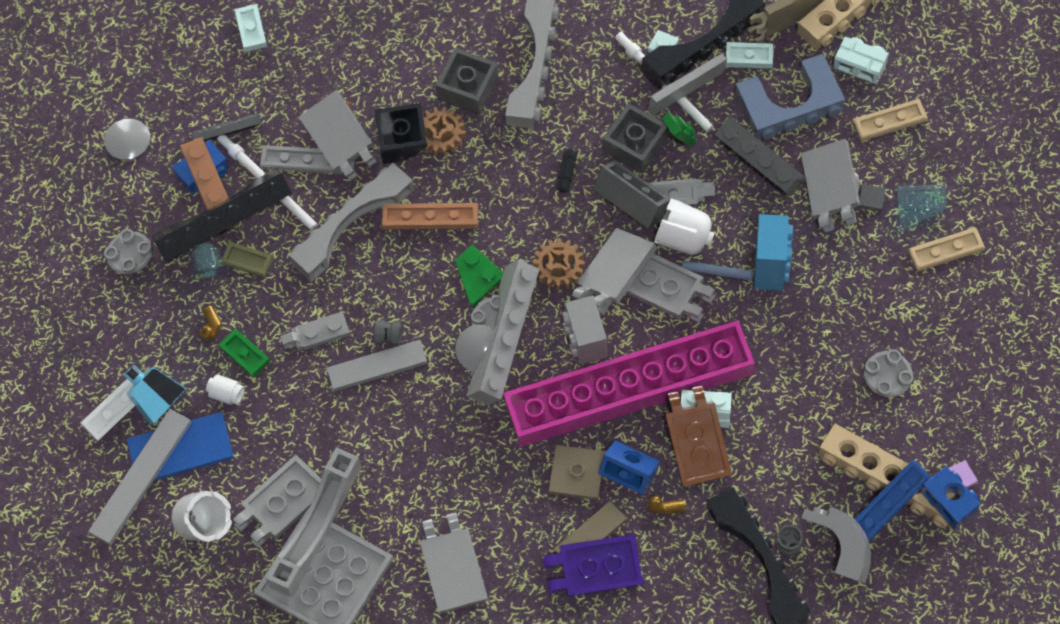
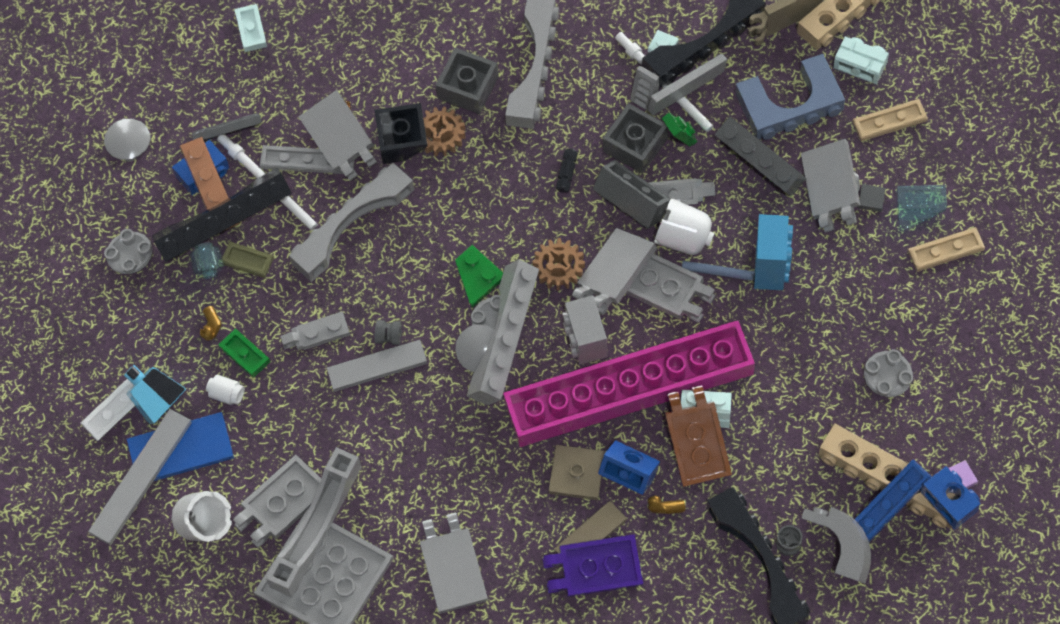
nougat plate [382,203,478,229] -> none
light aqua plate [726,42,773,69] -> none
none -> light grey slope [631,66,659,111]

